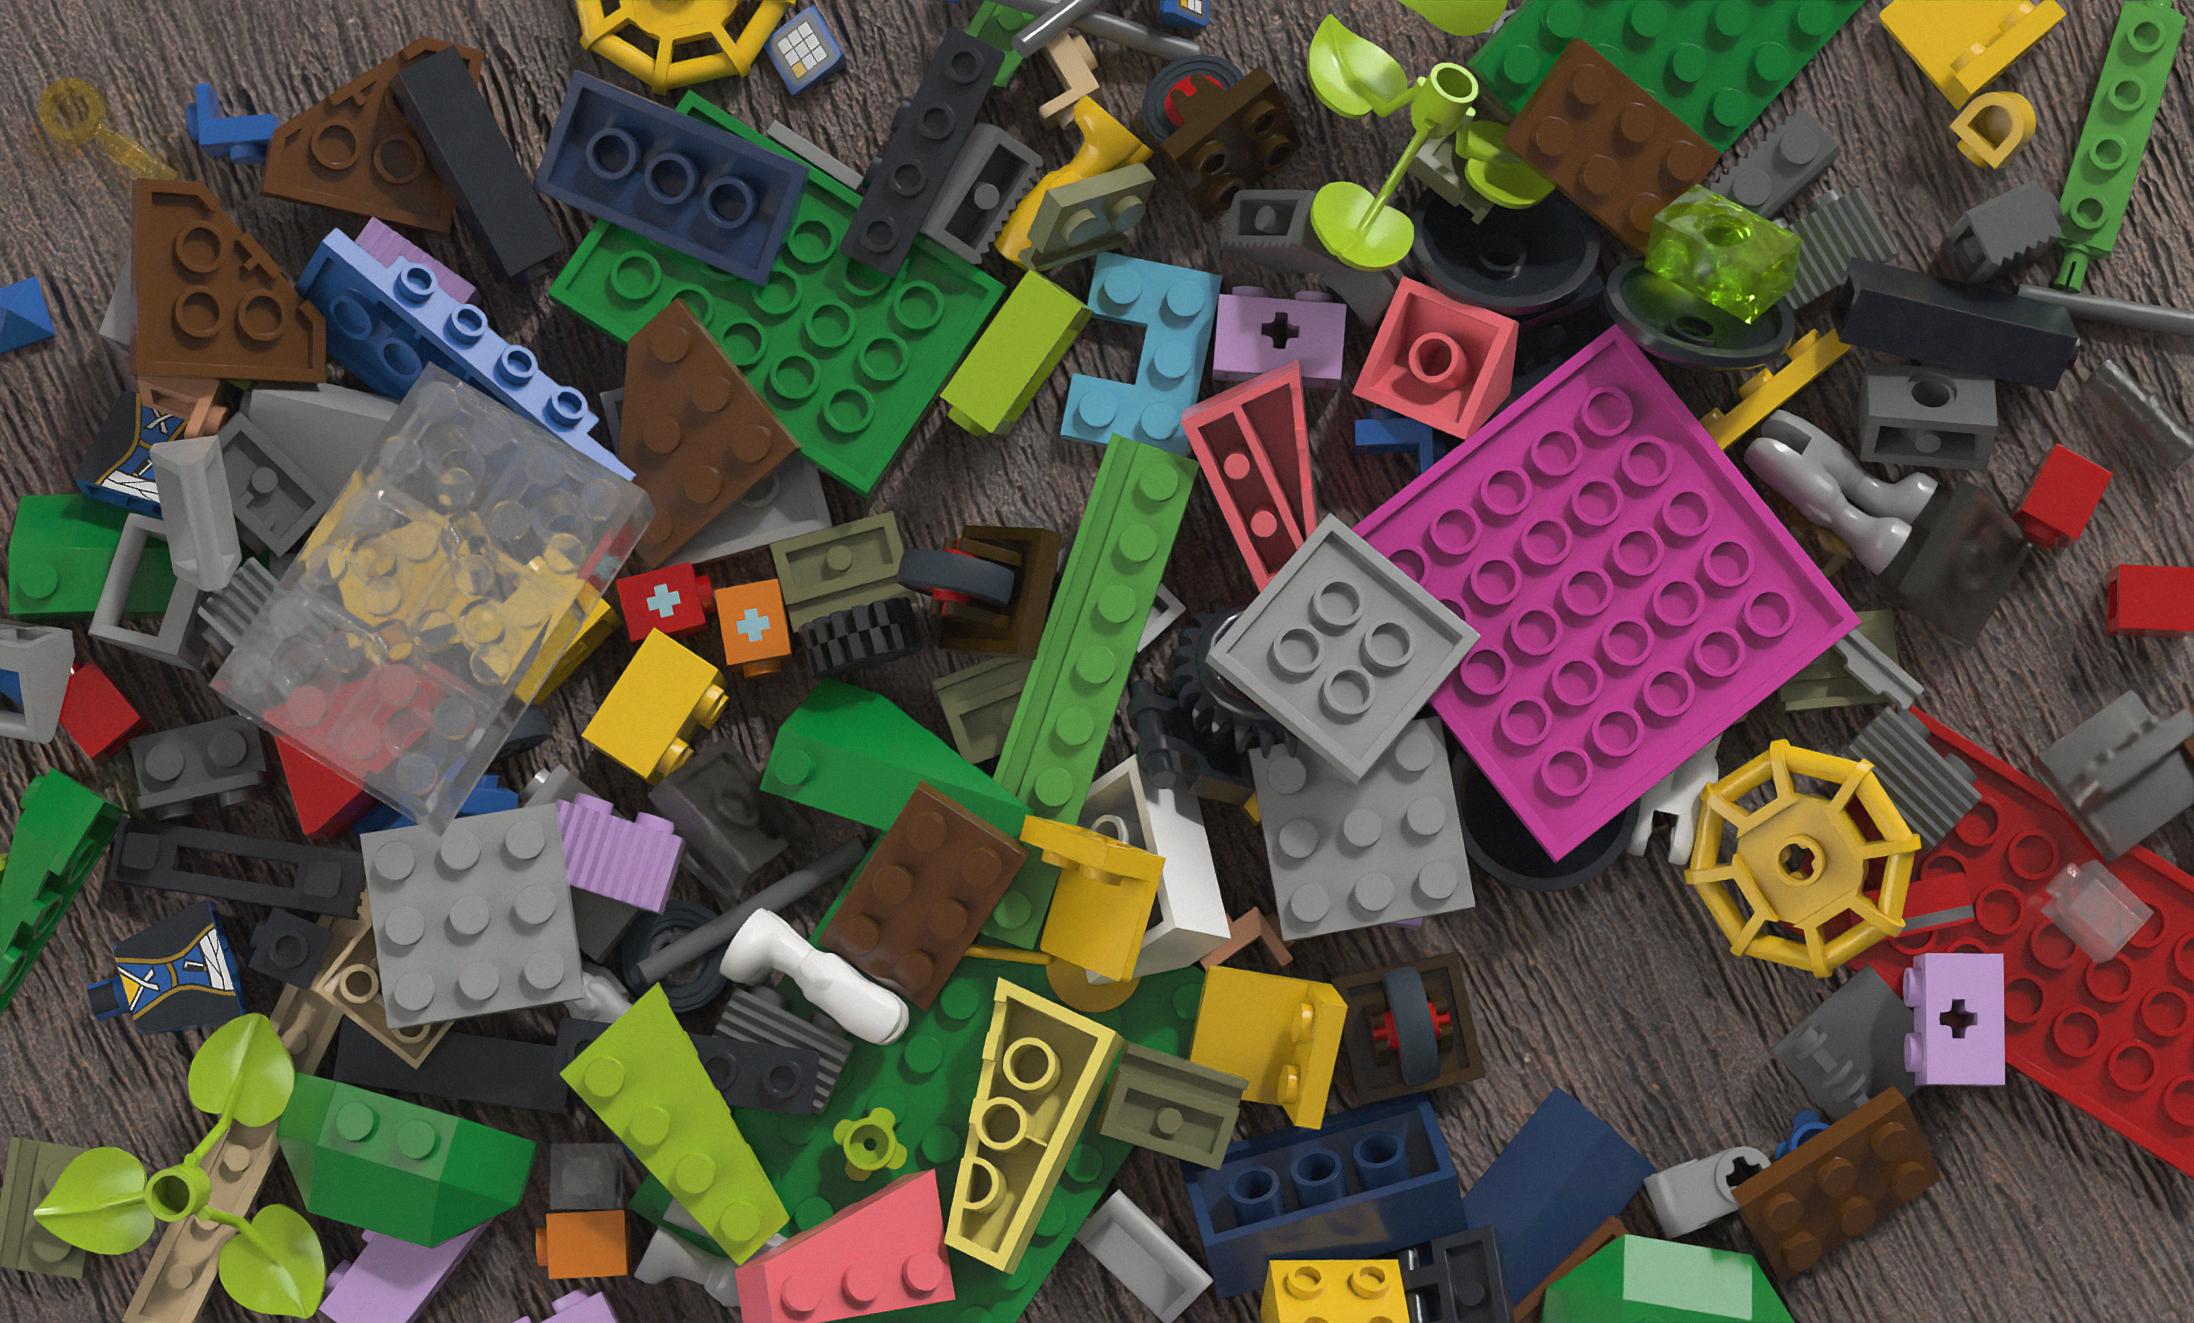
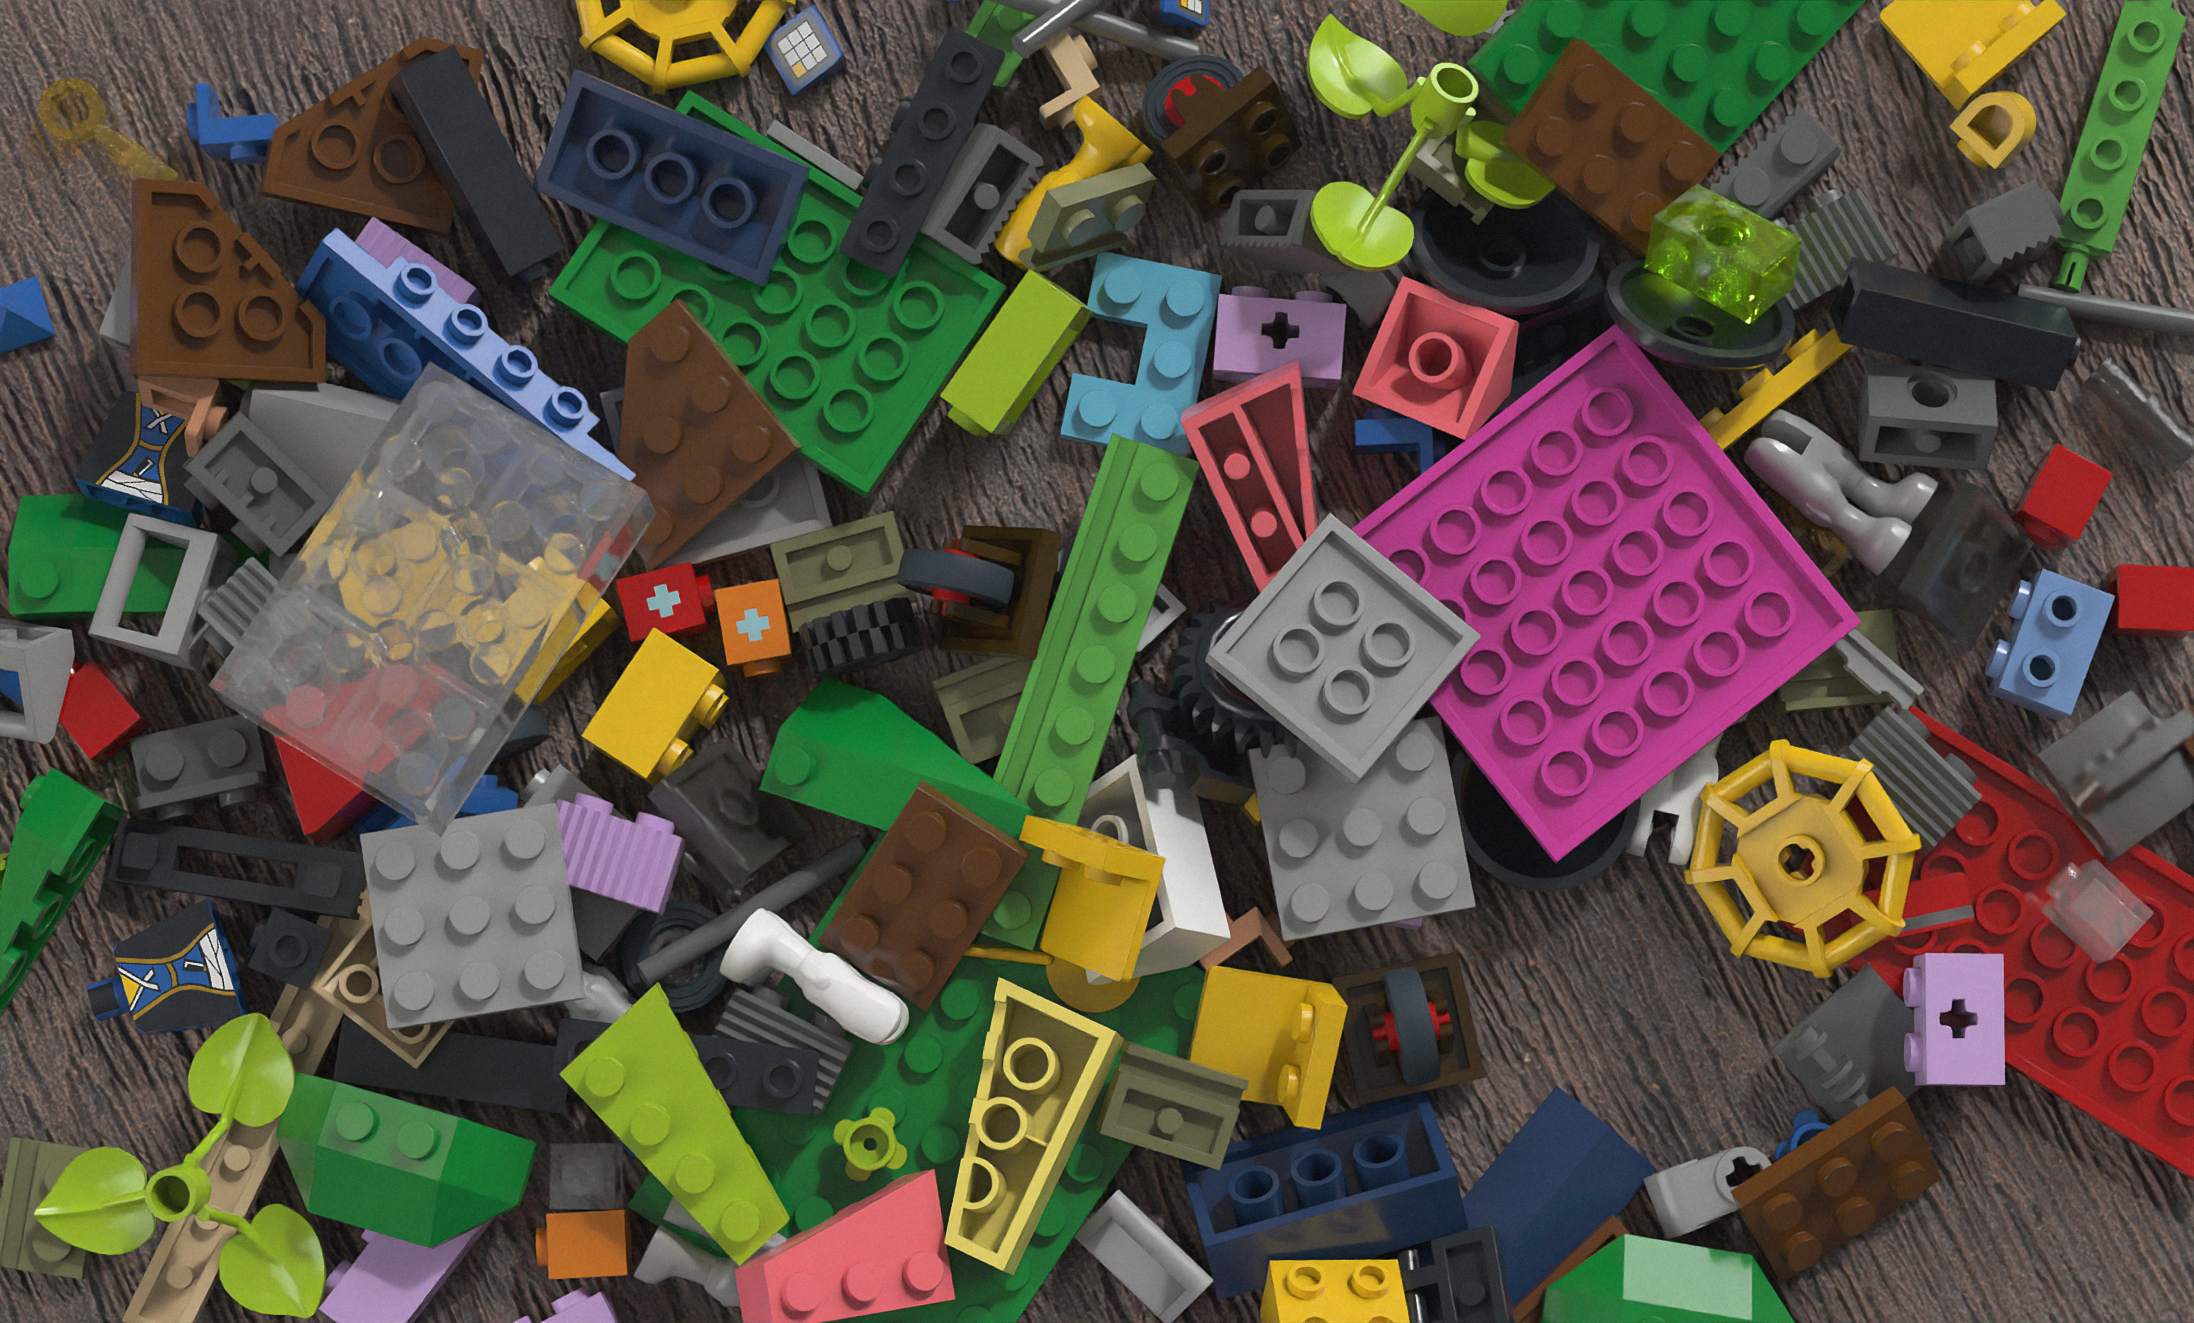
light grey tile [149,435,242,591] -> none
none -> medium blue brick [1985,569,2115,721]

